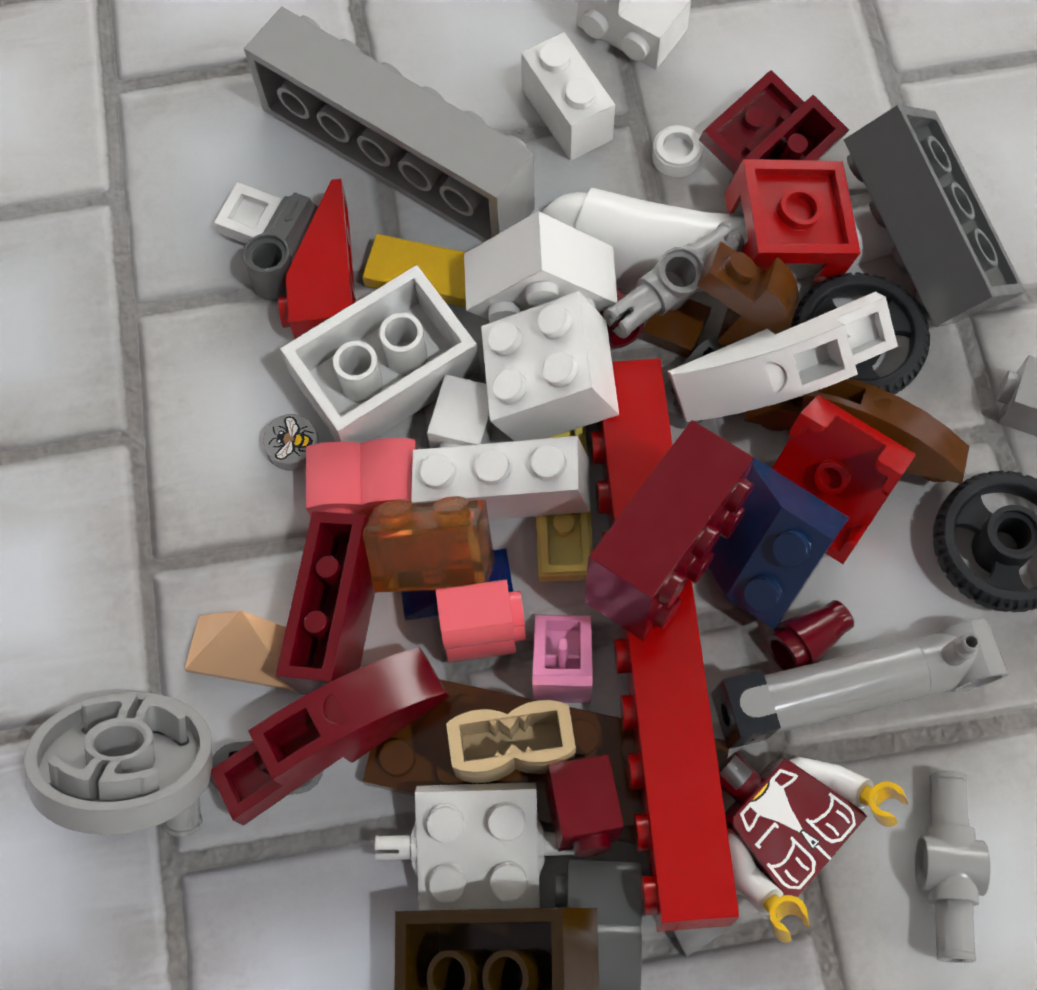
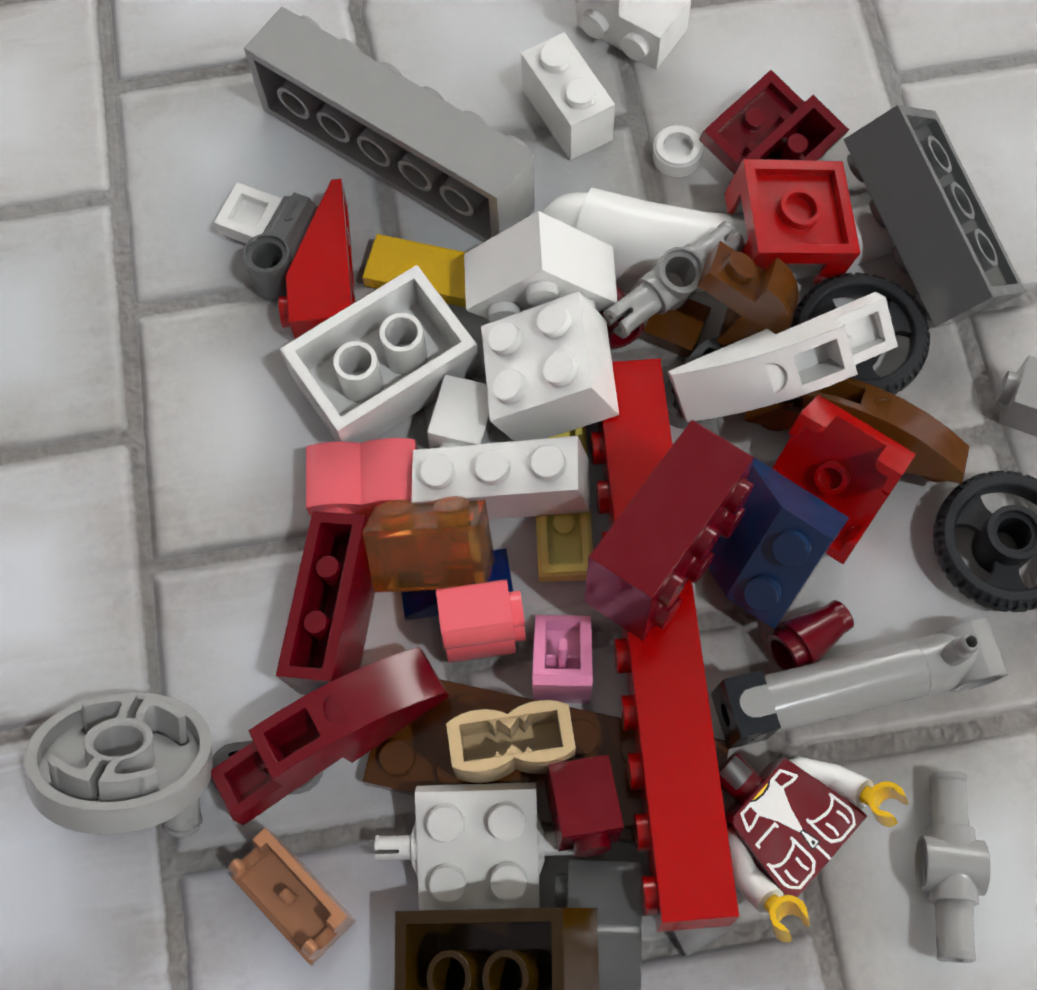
light nougat slope [184,610,296,692] -> none
tile [263,414,320,471] -> none
none -> nougat hinge [228,827,356,965]

